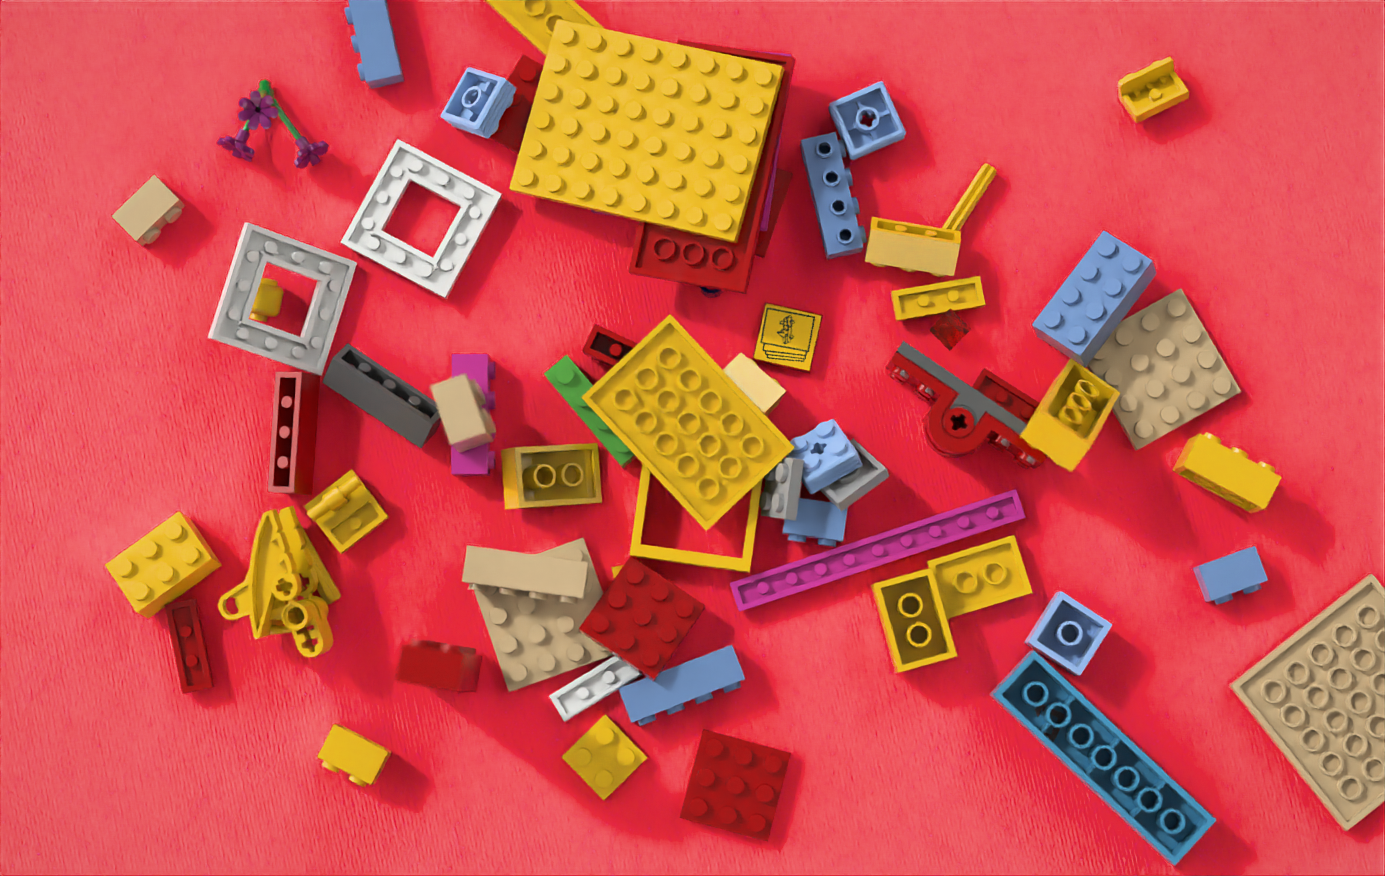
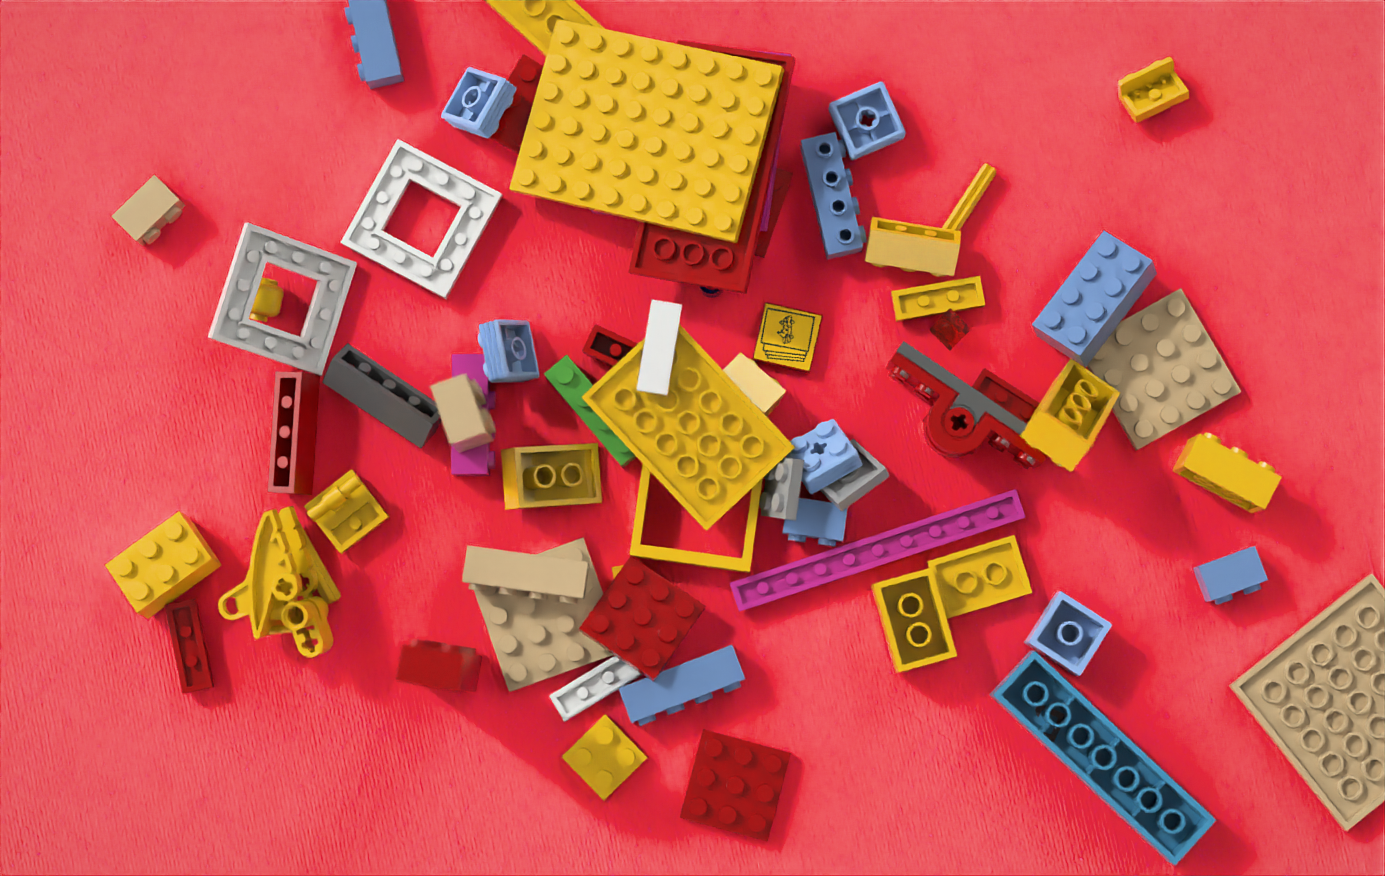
magenta plant [216,80,329,169] -> none
yellow brick [317,723,392,787] -> none
none -> light blue brick [478,319,540,383]
none -> white tile [637,299,682,396]

